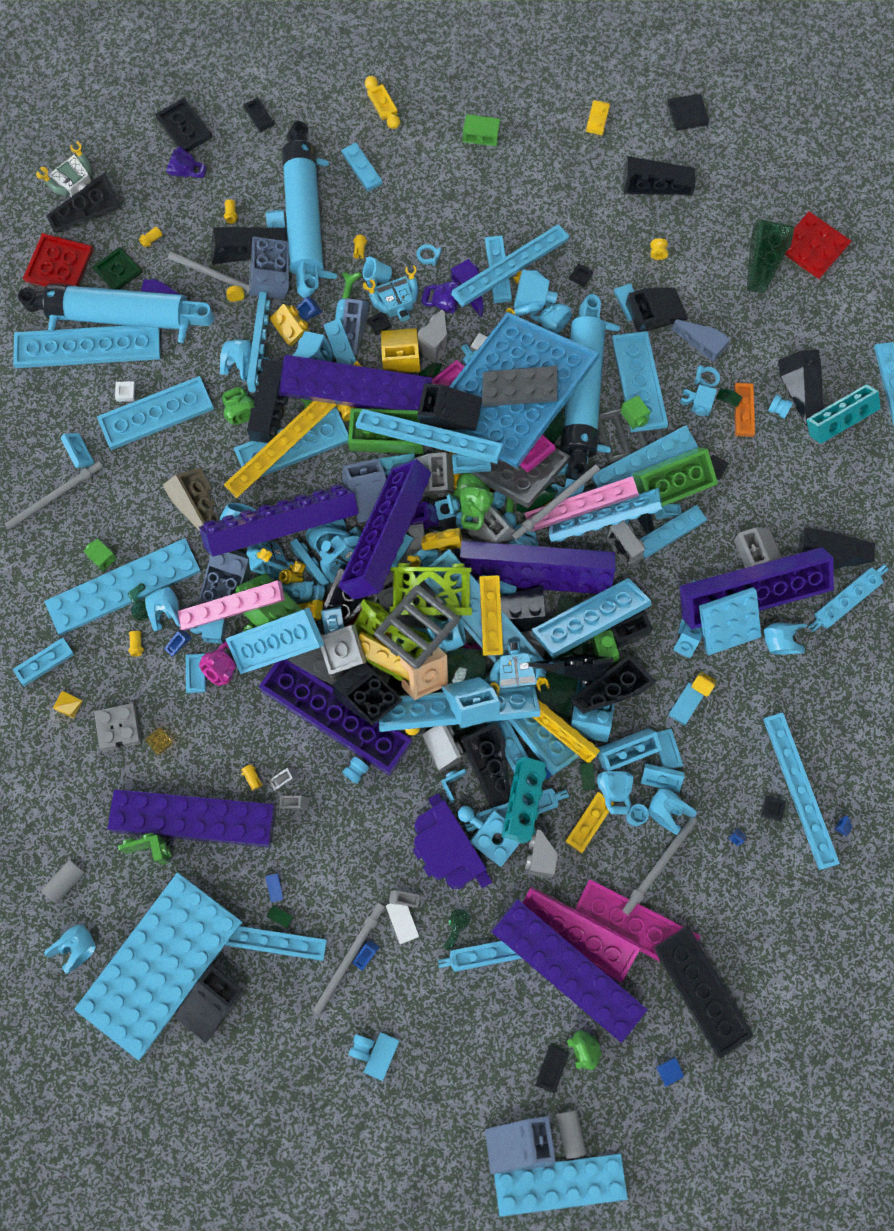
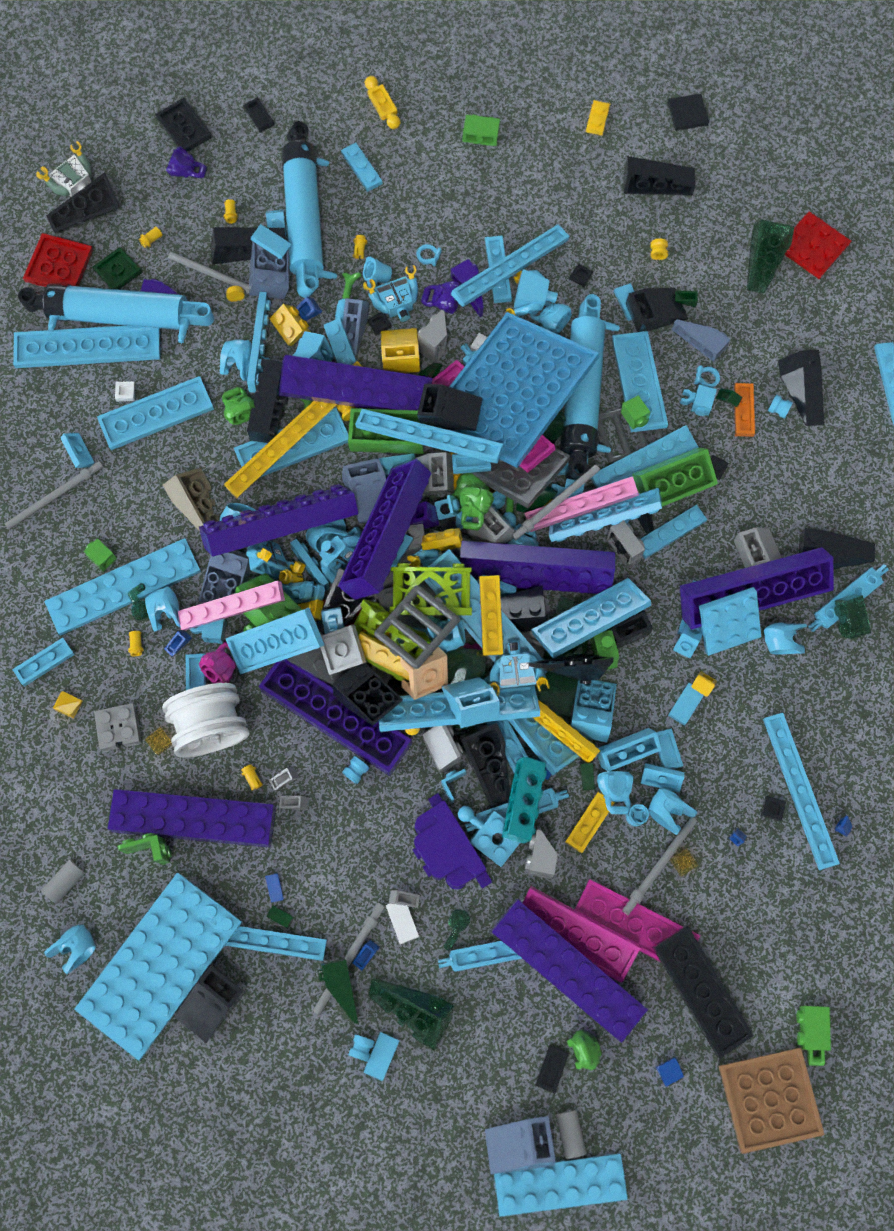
dark grey plate [482,366,558,407] -> none
black wedge [570,655,656,714] -> none
medium azure piece [655,504,682,520] -> none
teal brick [807,384,881,444] -> none
none -> white wheel [162,683,249,757]
none -> medium azure tile [251,224,291,259]
none -> dark green slope [317,958,358,1024]
none -> clear green wedge [368,978,455,1051]
none -> clear yellow plate [669,849,698,877]
none -> dark green piece [675,291,698,307]
none -> medium nougat plate [719,1048,825,1154]
none -> bright green brick [796,1006,831,1066]
none -> clear green brick [834,594,871,639]

